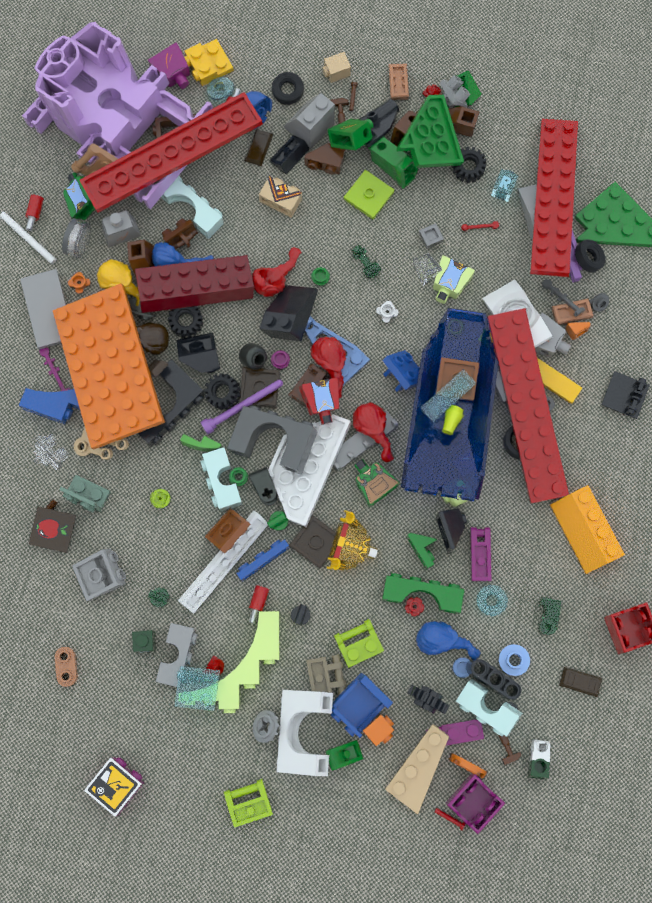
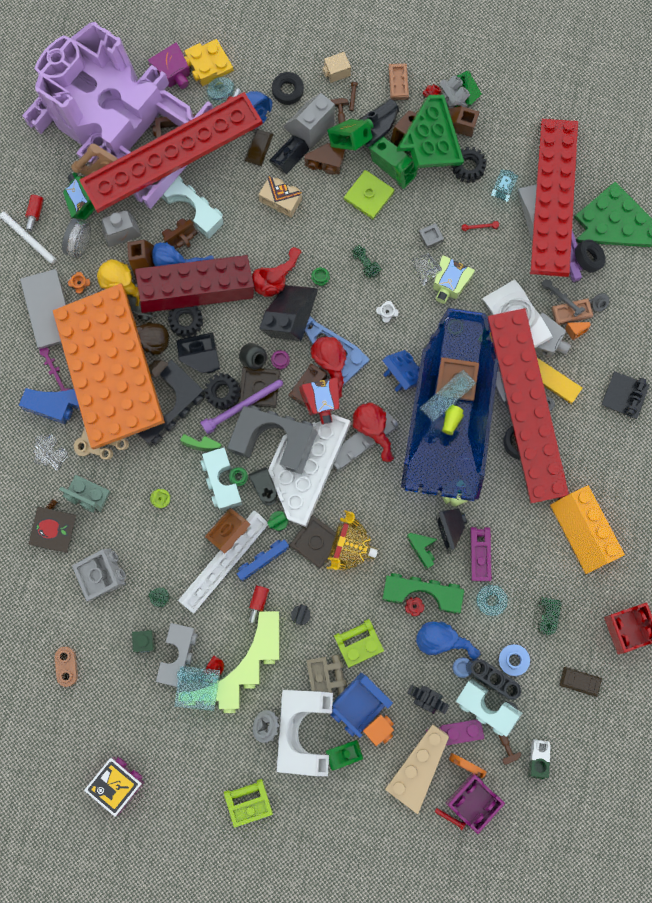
torso [354,459,399,508] -> none

